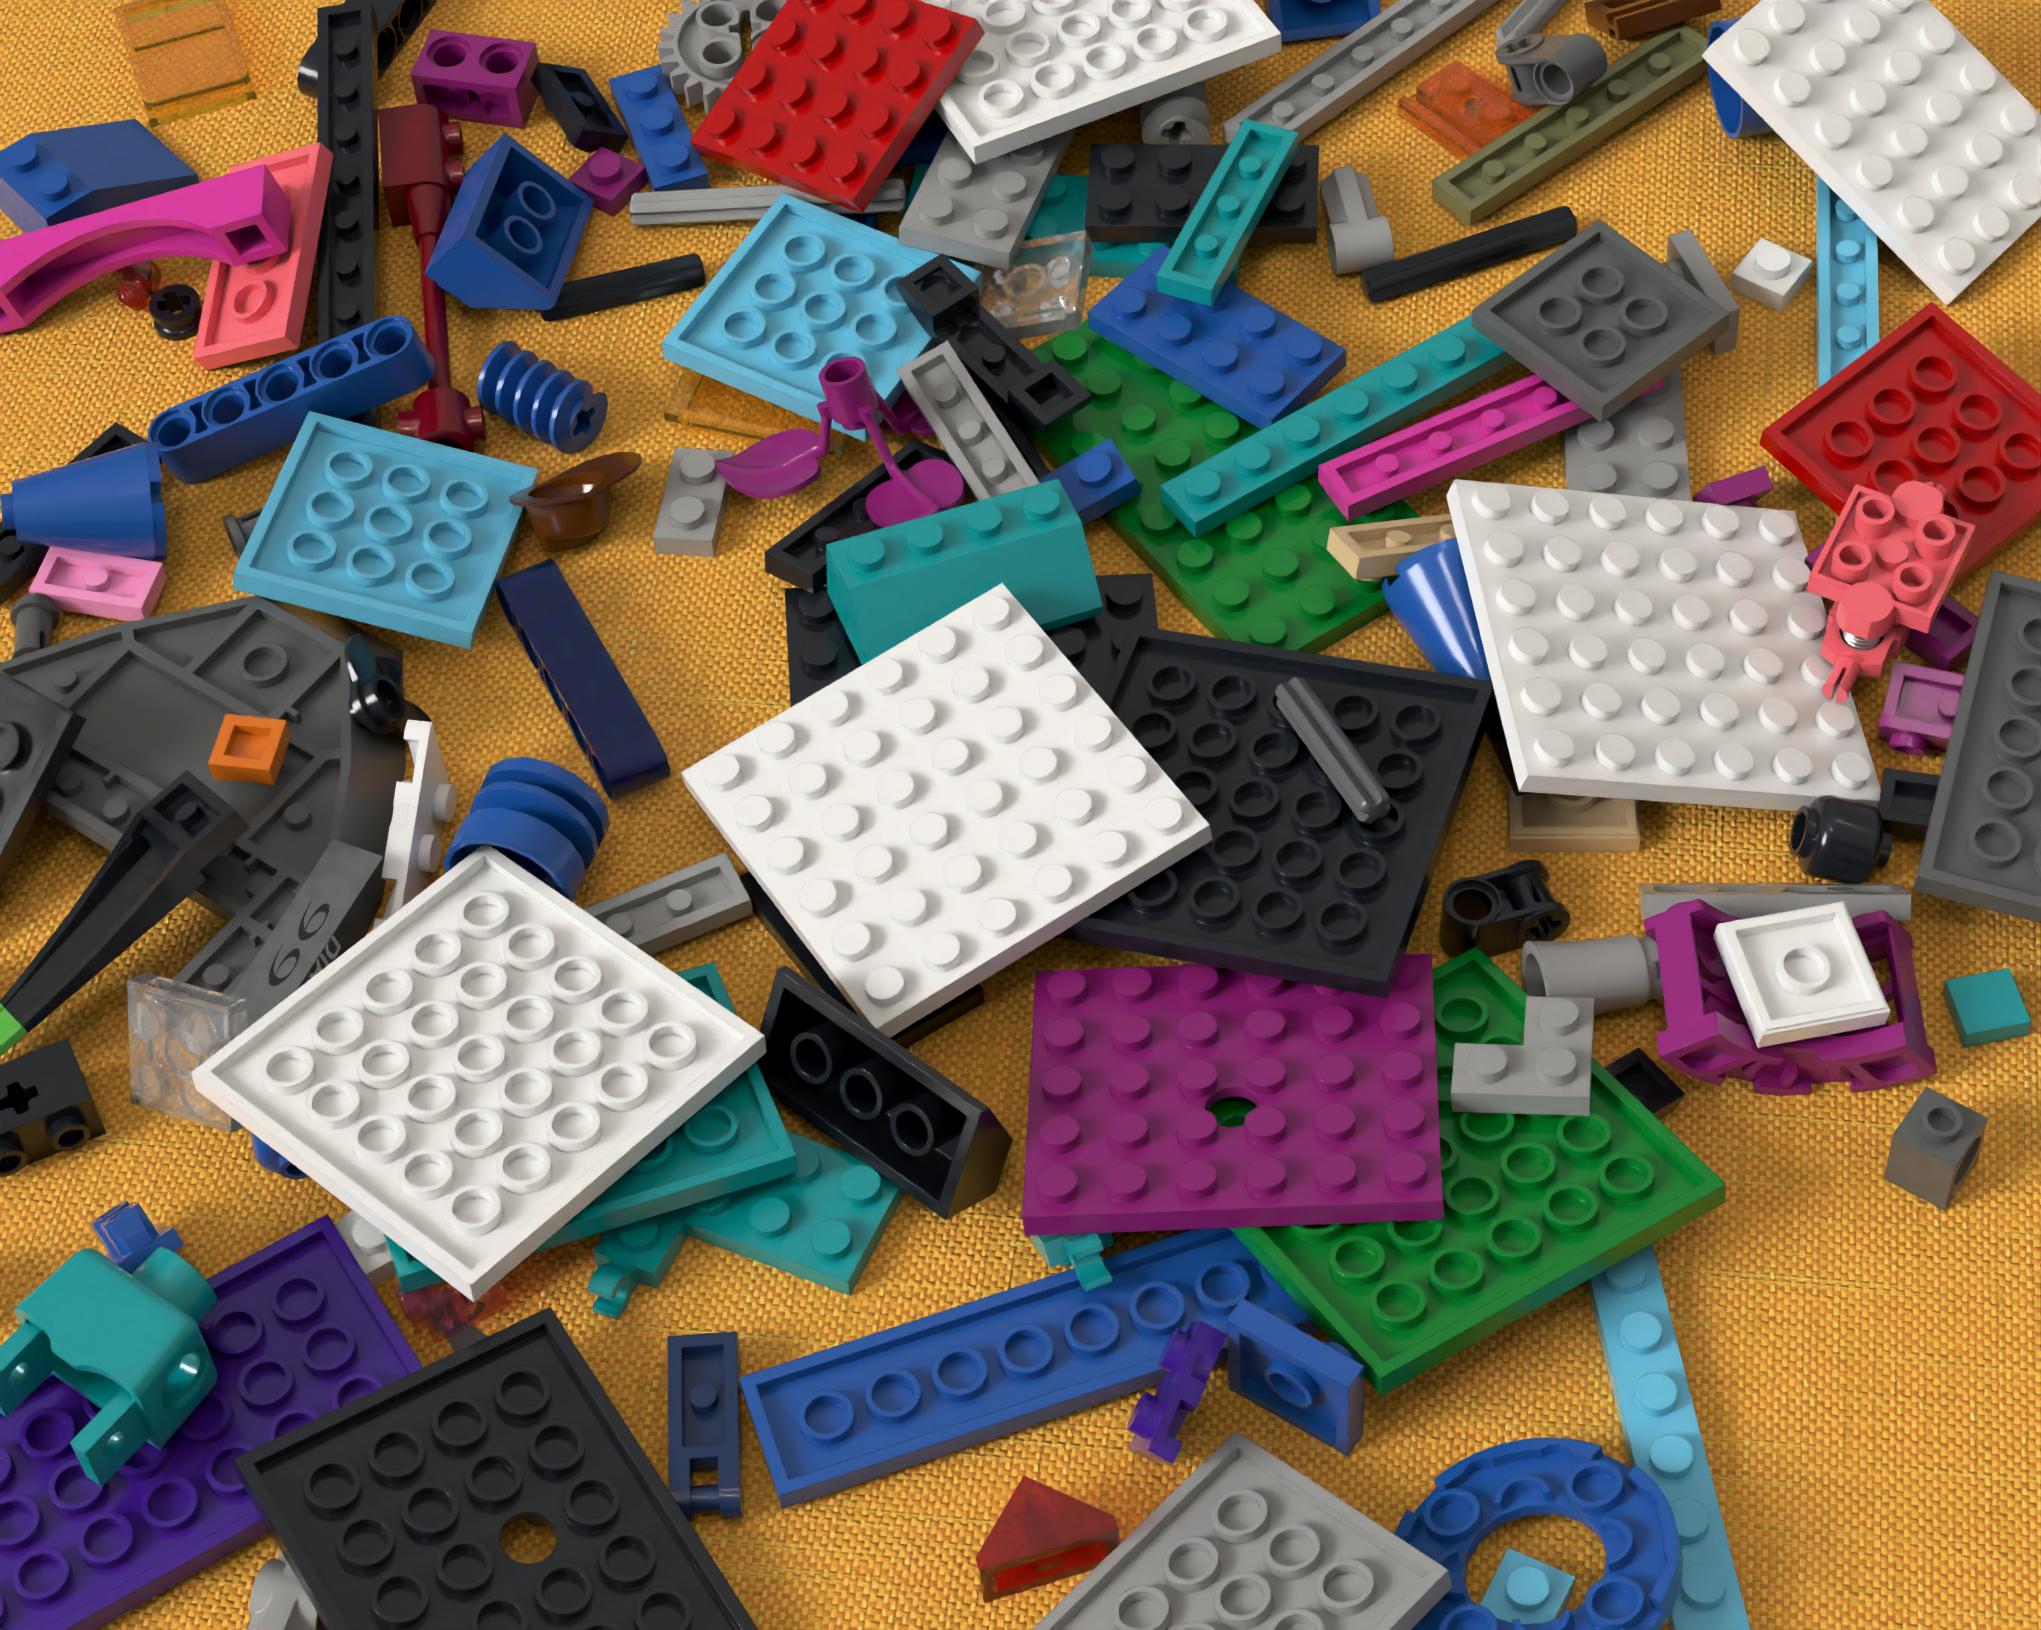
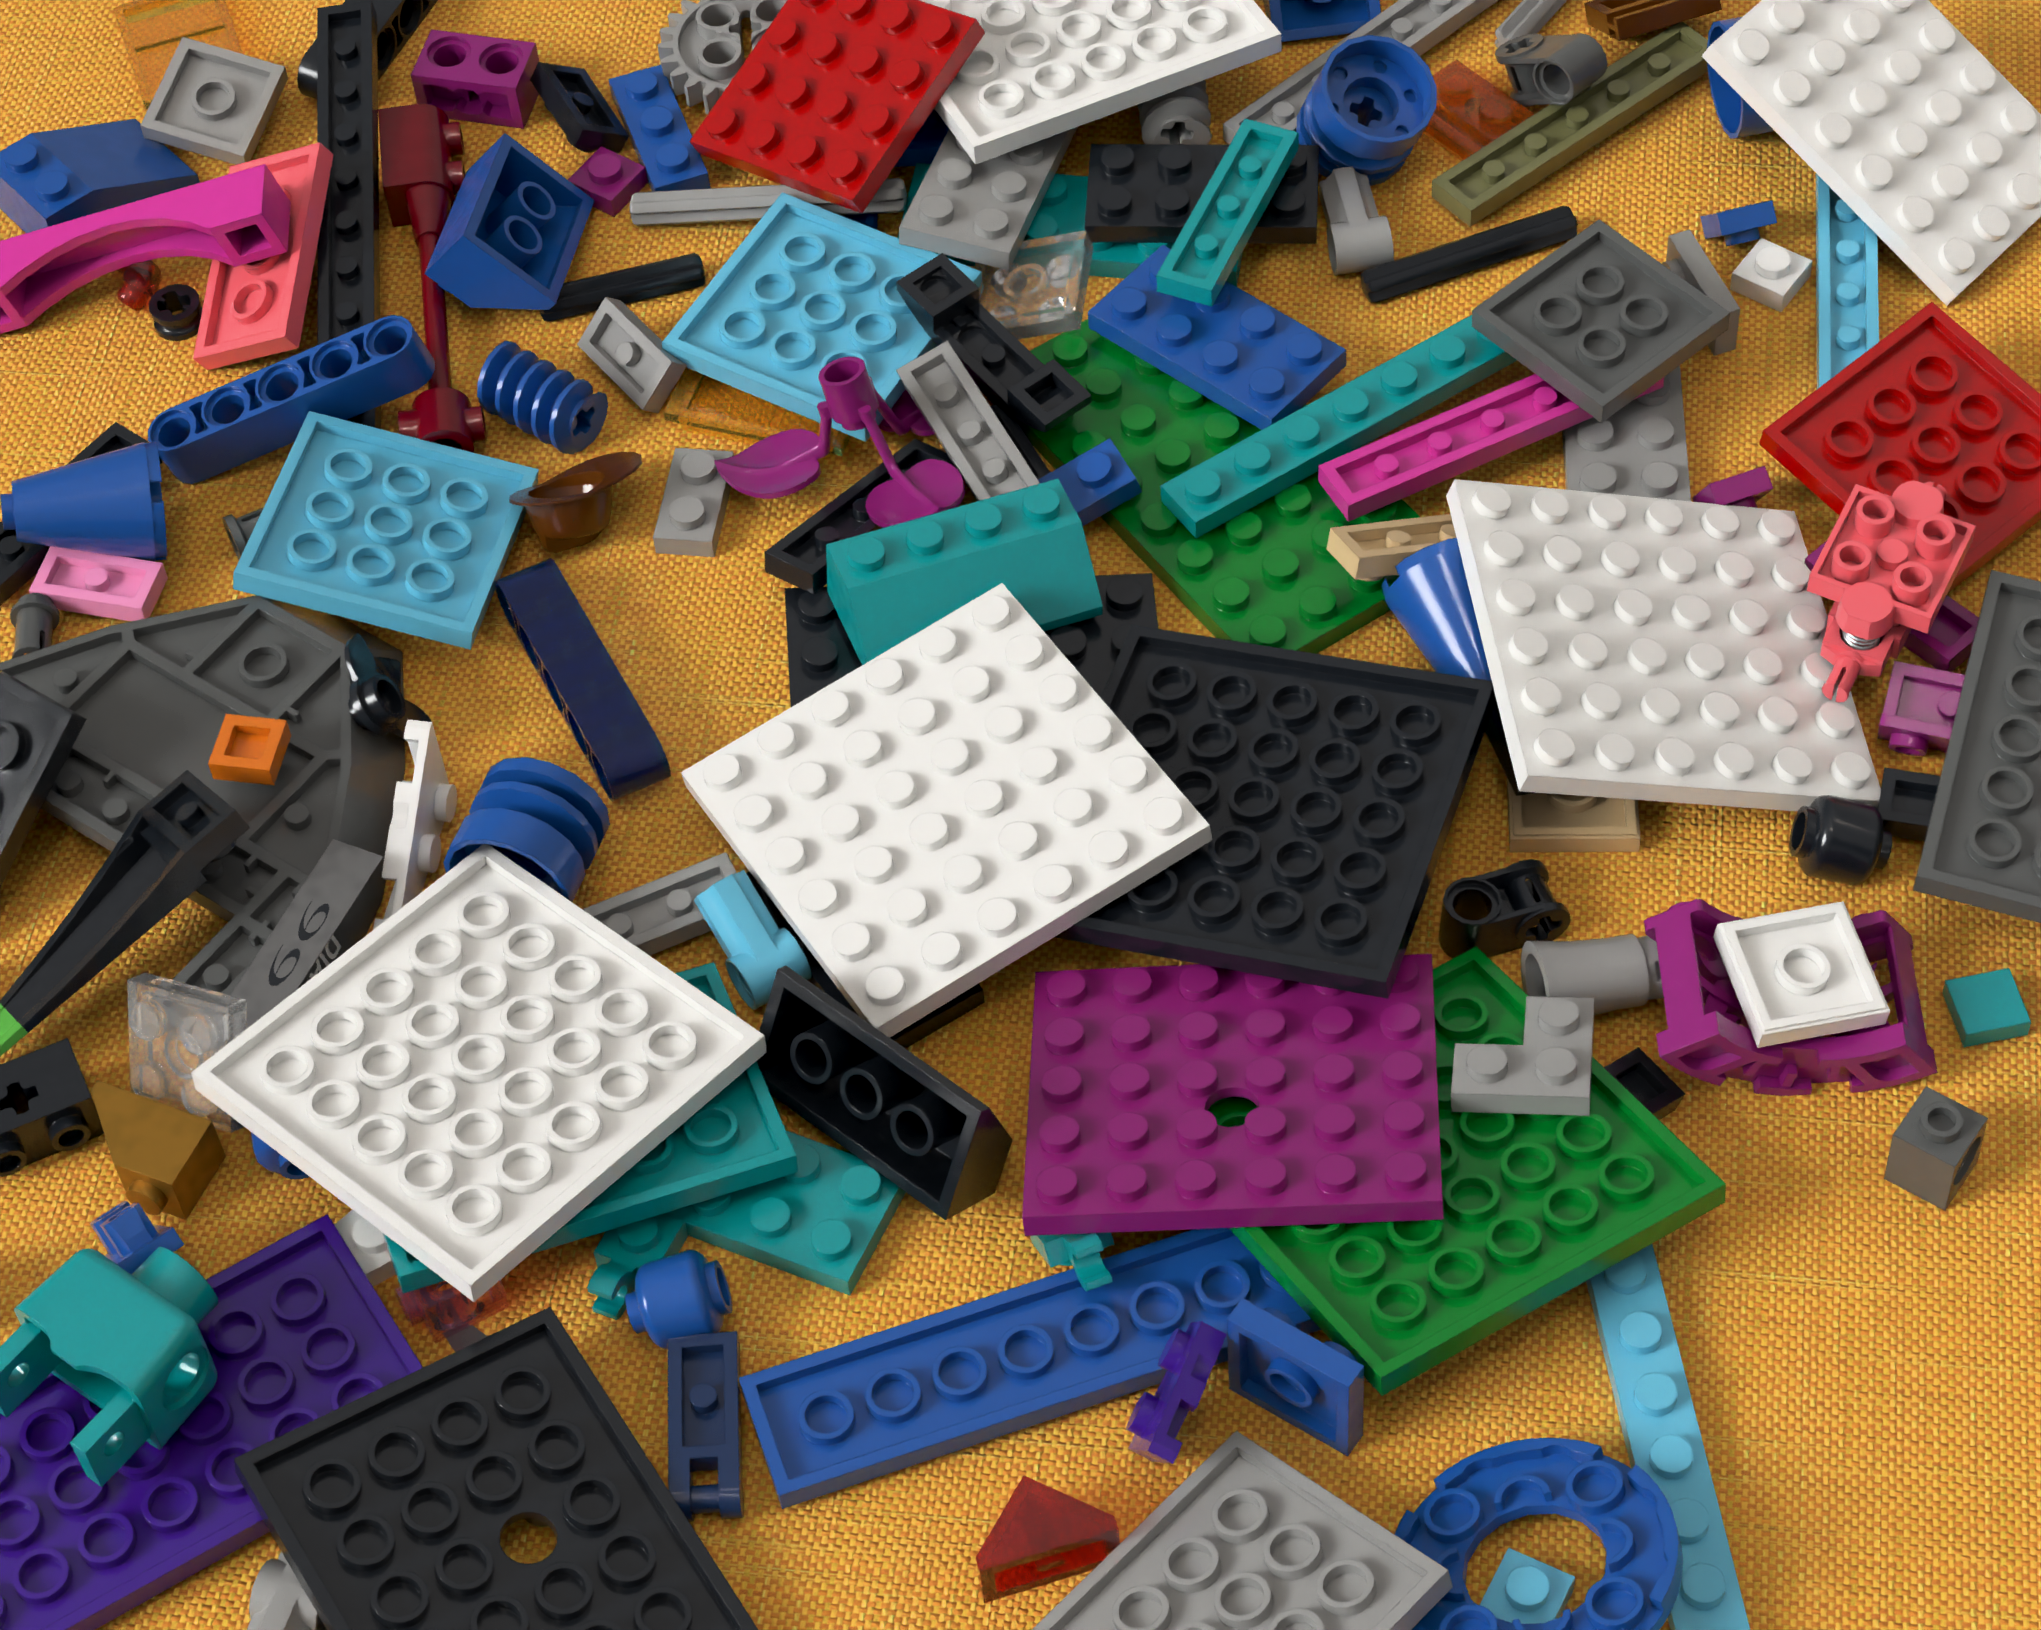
dark grey axle [1275,677,1390,824] -> none
light grey plate [1639,883,1911,921] -> none
none -> pearl gold slope [91,1080,226,1220]
none -> light grey plate [140,37,288,165]
none -> light grey plate [577,297,687,413]
none -> blue head [625,1250,732,1349]
none -> medium azure piece [694,870,812,1010]
none -> blue wheel [1296,35,1437,186]
none -> blue plate [1700,200,1777,246]

